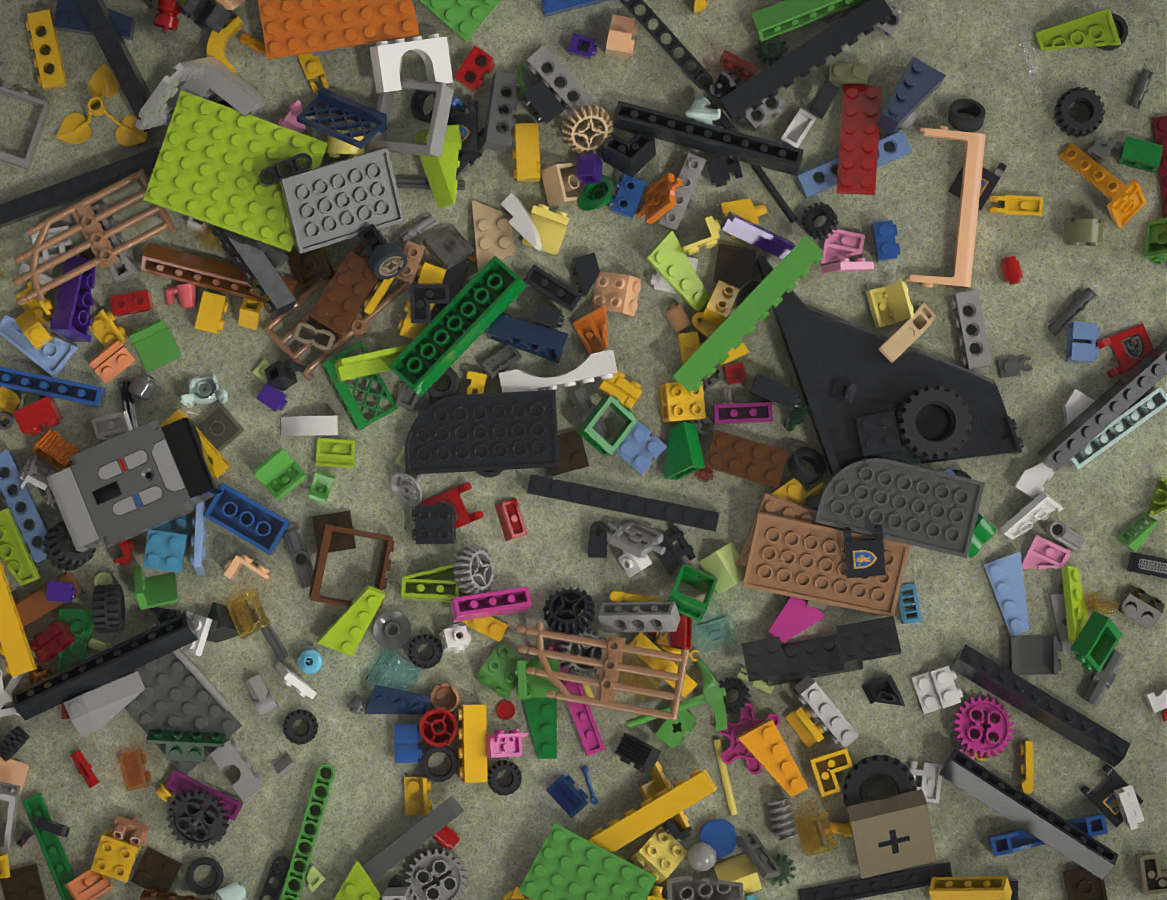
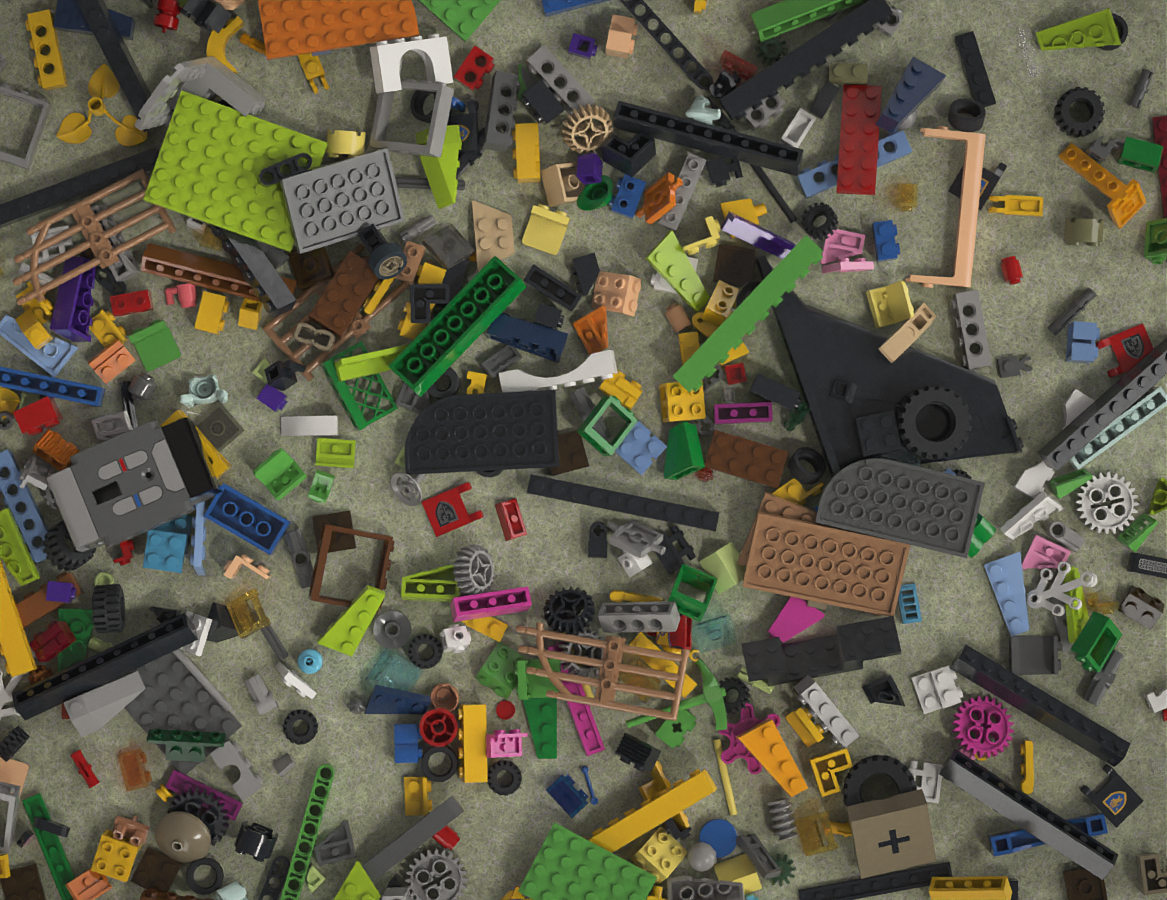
bright green bracket [131,565,178,610] -> none
bright pink slope [277,100,307,135] -> none
dark blue fence [297,87,387,149] -> none
black brick [412,505,456,544] -> none
white slope [501,193,542,251] -> none
black flag [843,525,886,578] -> none
white bracket [1114,785,1144,830] -> none
none -> black beam [95,267,127,296]
none -> dark tan dish [155,811,211,863]
none -> black brick [234,821,279,862]
none -> dark grey wing [314,820,357,867]
none -> clear yellow brick [896,183,918,212]
none -> black plate [955,31,996,108]
none -> white plant [1026,561,1097,616]
none -> bright green slope [1049,468,1092,499]
none -> white gear [1075,472,1139,534]

